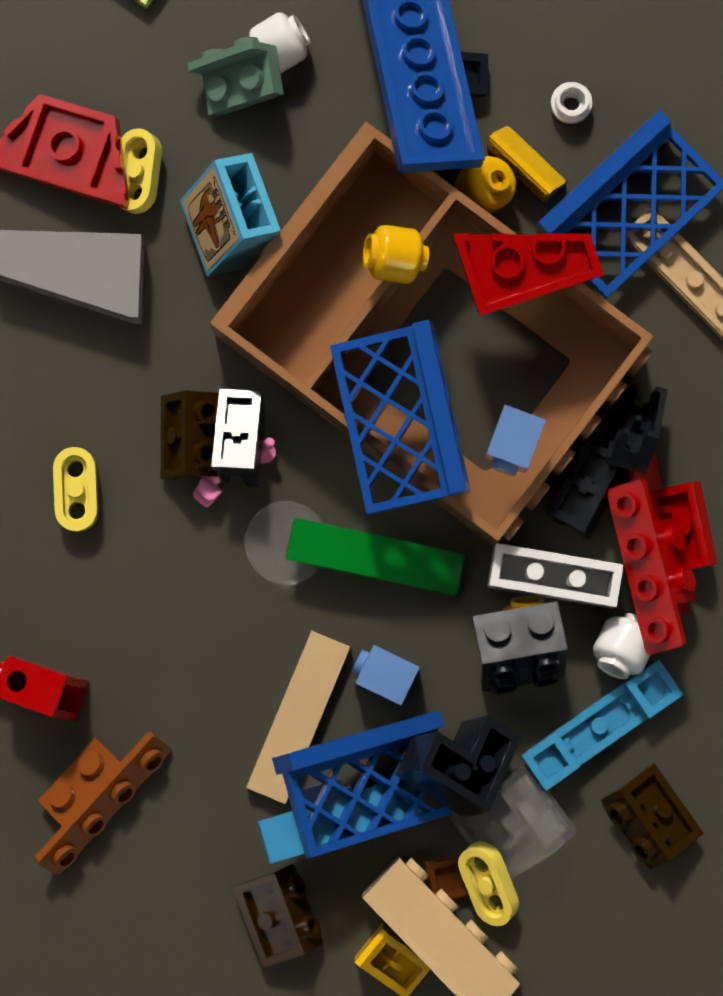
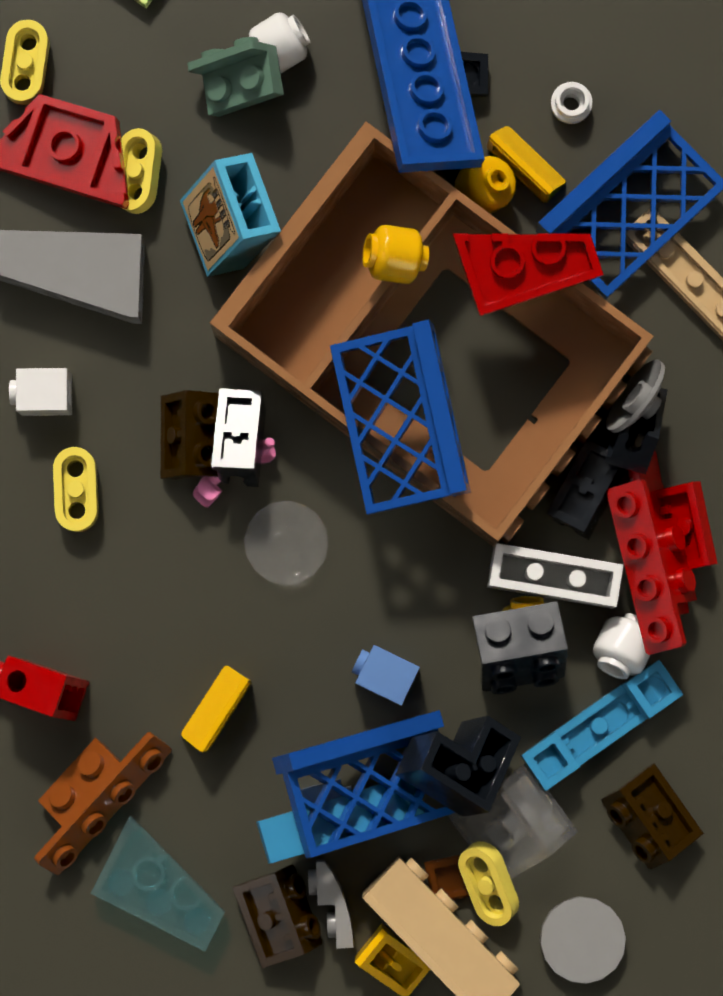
tan tile [246,630,350,804] -> none
green slope [285,518,465,596] -> none
medium blue brick [484,405,546,477] -> none
none -> light yellow plate [0,20,50,105]
none -> white brick [9,368,72,416]
none -> clear light blue wing [91,816,226,952]
none -> yellow slope [181,666,252,753]
none -> light grey slope [308,859,354,949]
none -> light grey tile [540,896,626,984]
none -> light grey dish [606,359,665,433]

